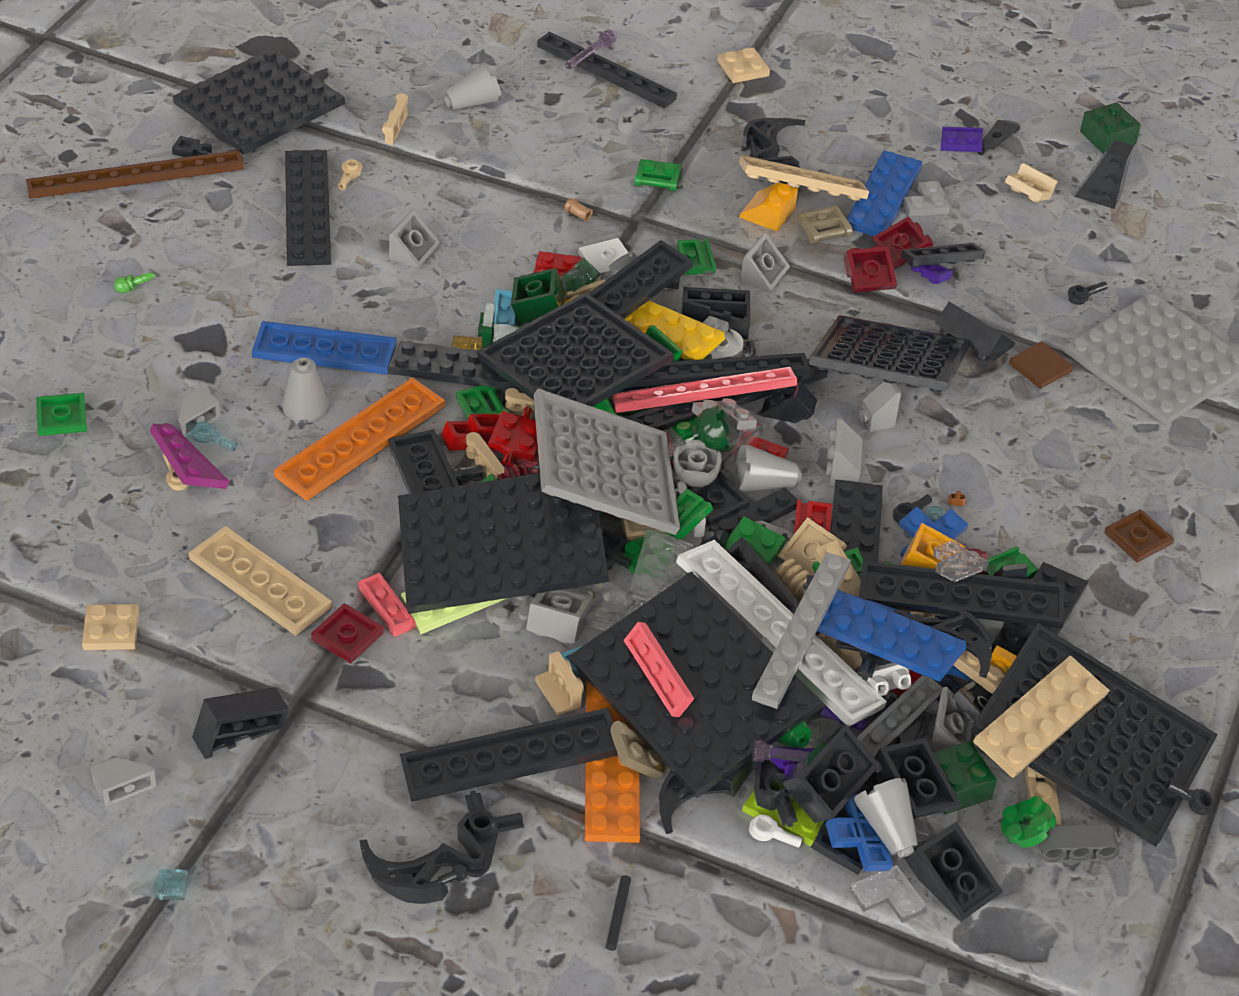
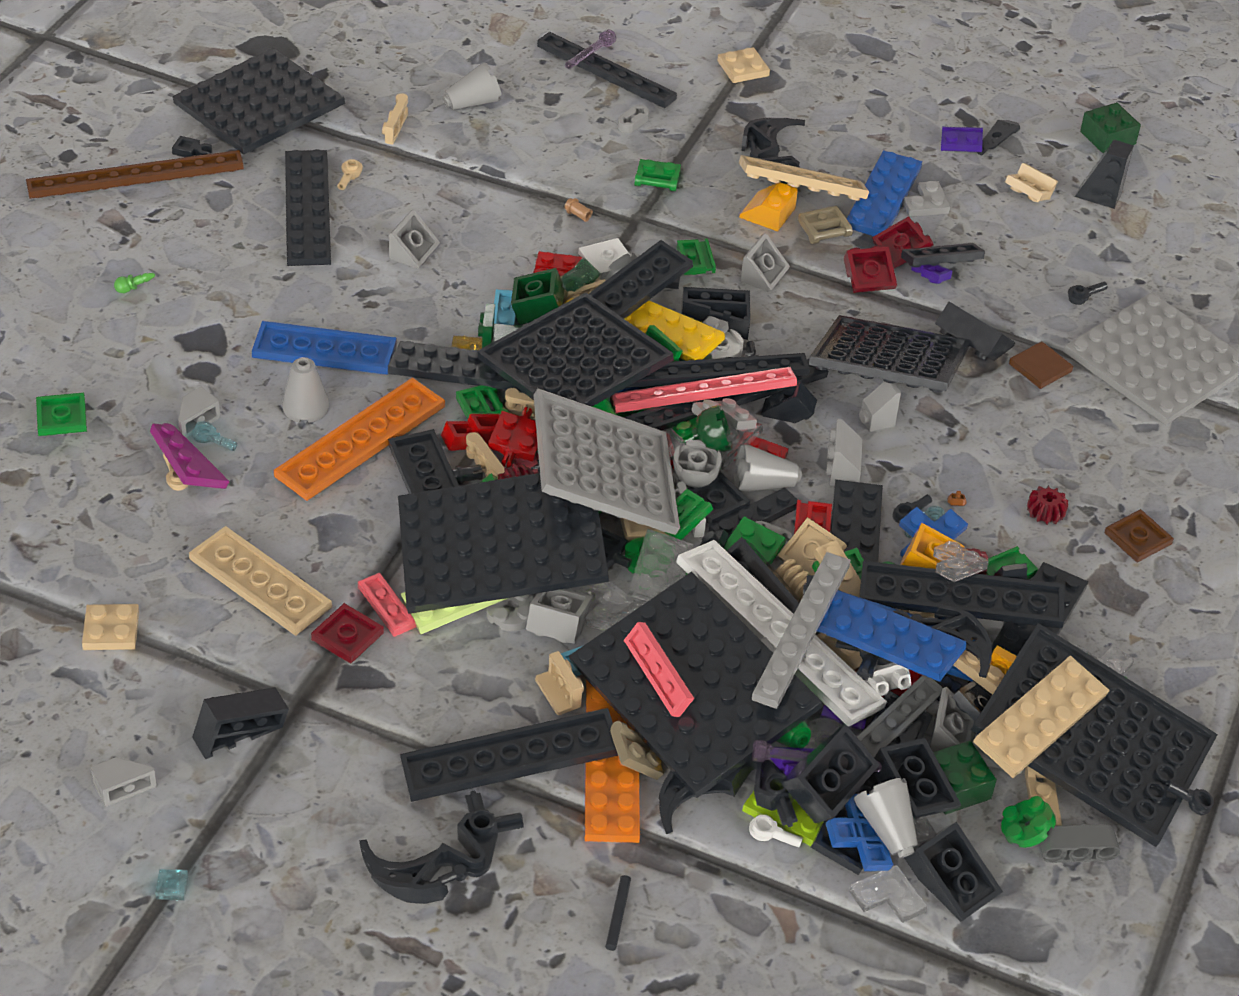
none -> dark red gear [1027,485,1069,525]

